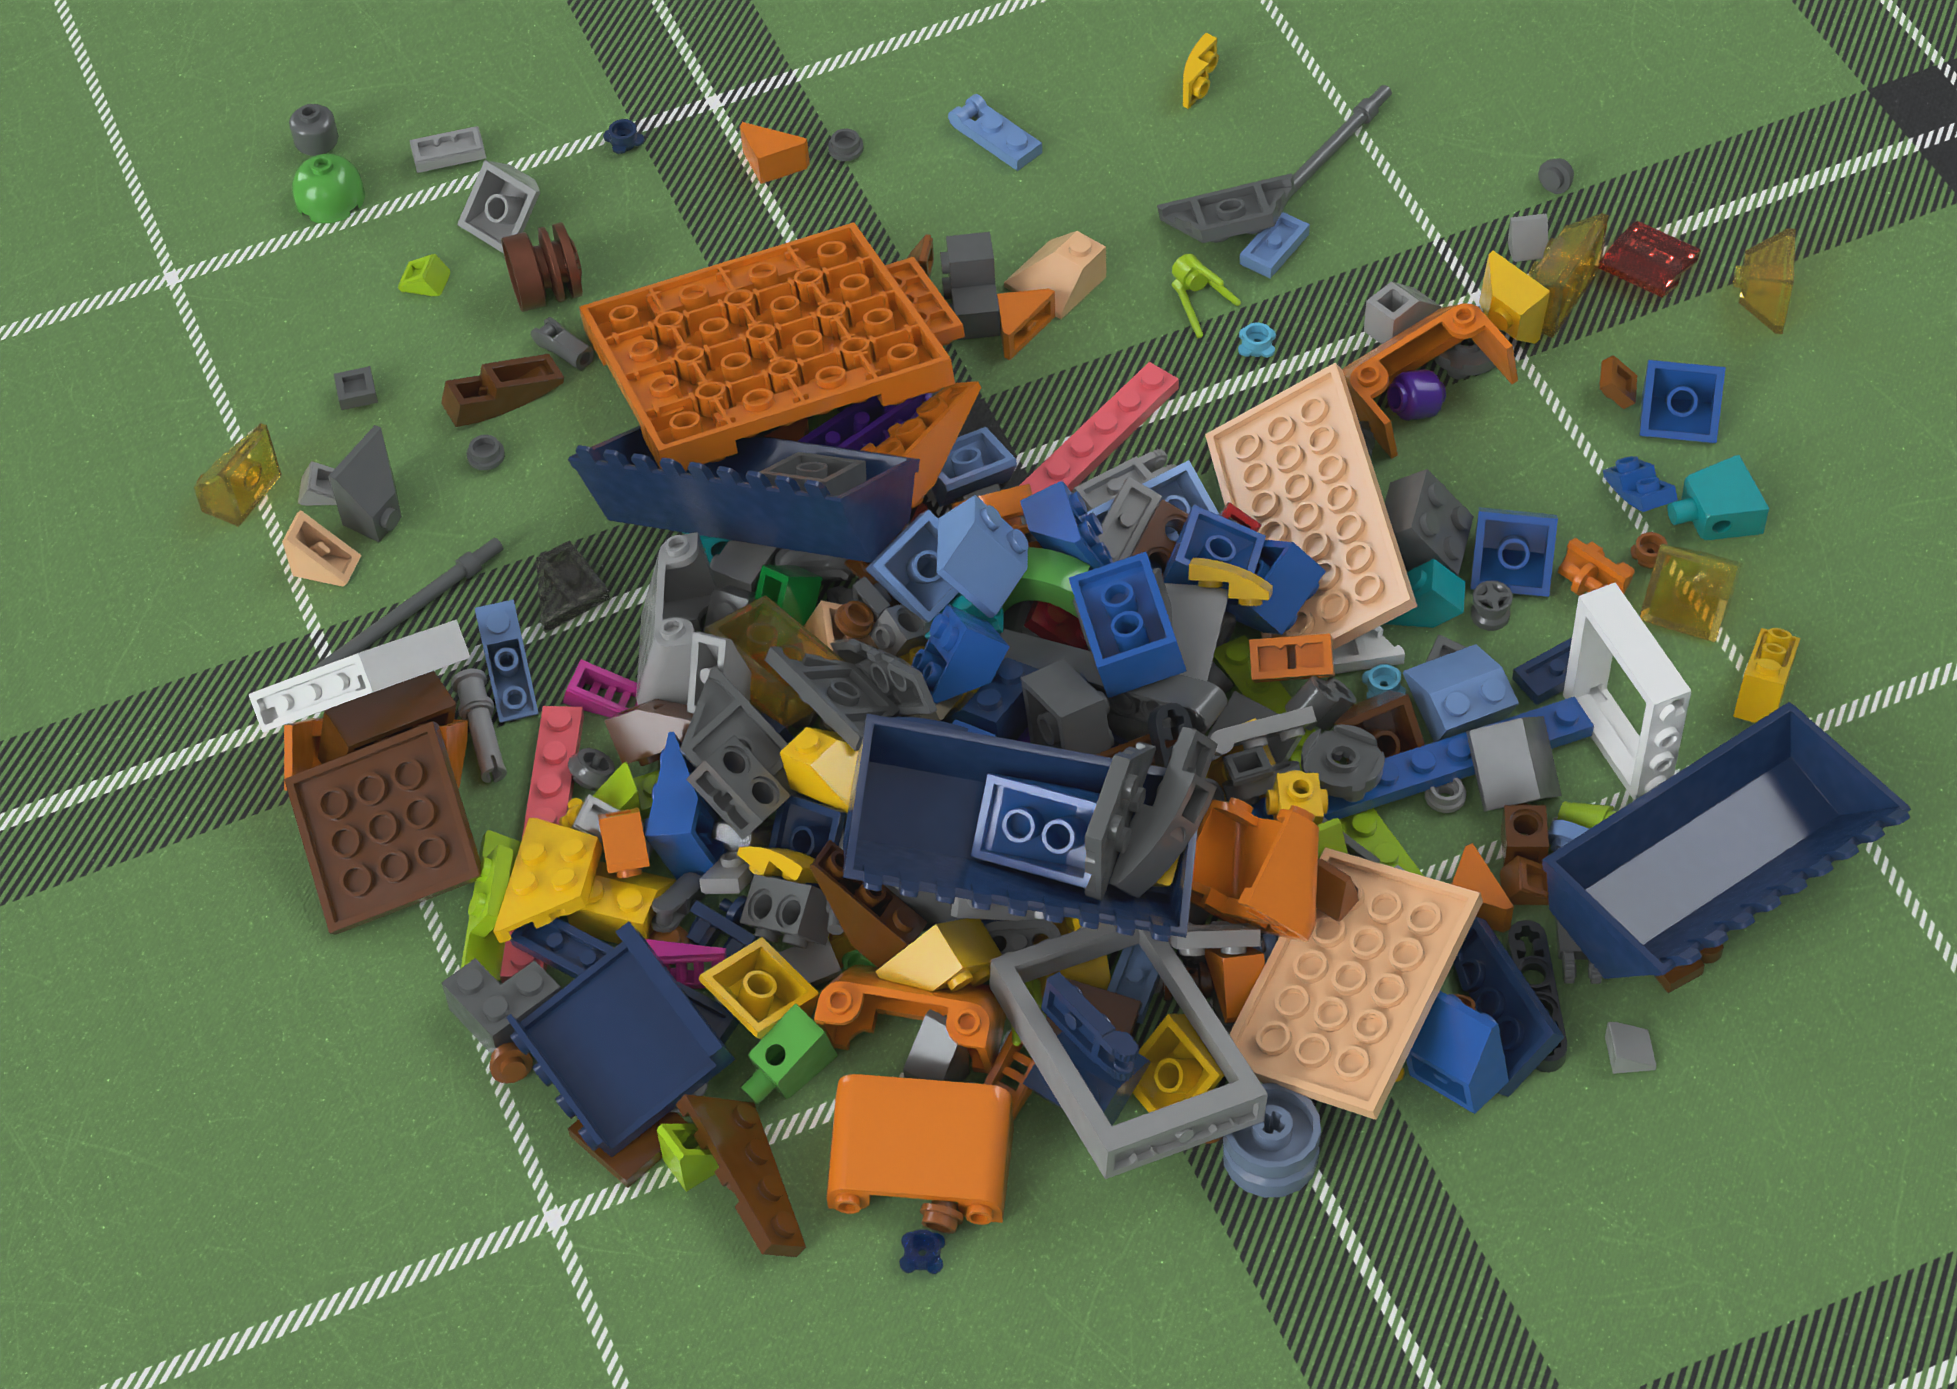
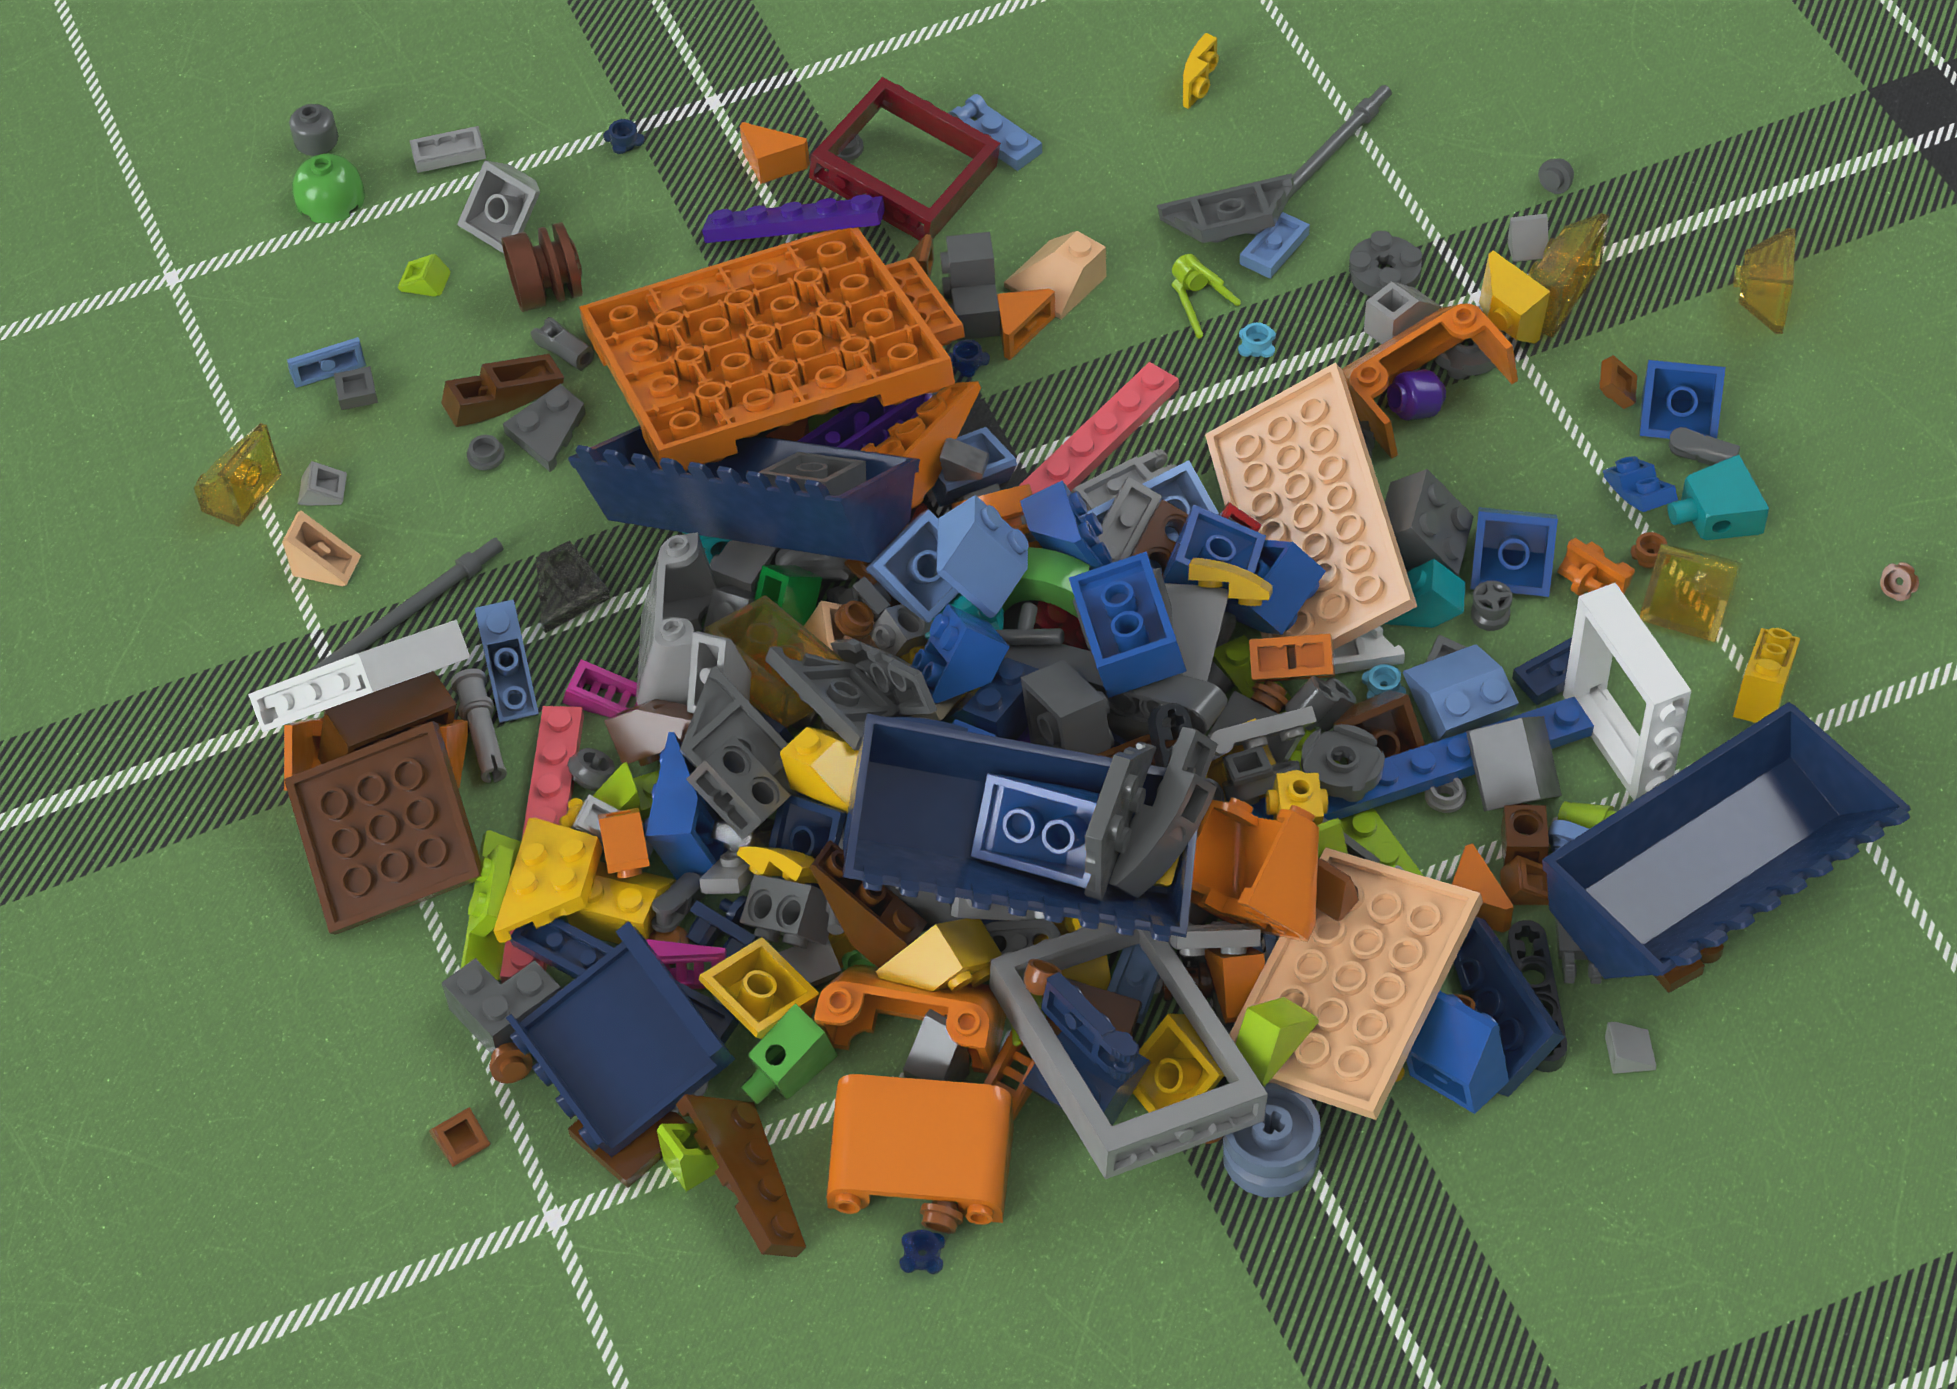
dark grey slope [329,425,402,542] -> none
clear red slope [1598,221,1701,298] -> none
none -> medium blue slope [287,337,366,388]
none -> dark orange slope [429,1107,491,1167]
none -> dark grey wing [503,384,586,472]
none -> dark purple plate [702,194,885,243]
none -> dark red window [809,77,1001,241]
none -> flat silver slope [940,438,989,481]
none -> clear blue plate [948,340,990,377]
none -> dark grey piece [996,603,1064,646]
none -> dark orange hinge [1024,959,1062,996]
none -> lime slope [1235,997,1319,1087]
none -> dark orange plate [1250,680,1289,714]
none -> dark grey plate [1349,231,1422,297]
none -> dark grey bar [1669,427,1741,466]
none -> plate [1880,562,1919,601]

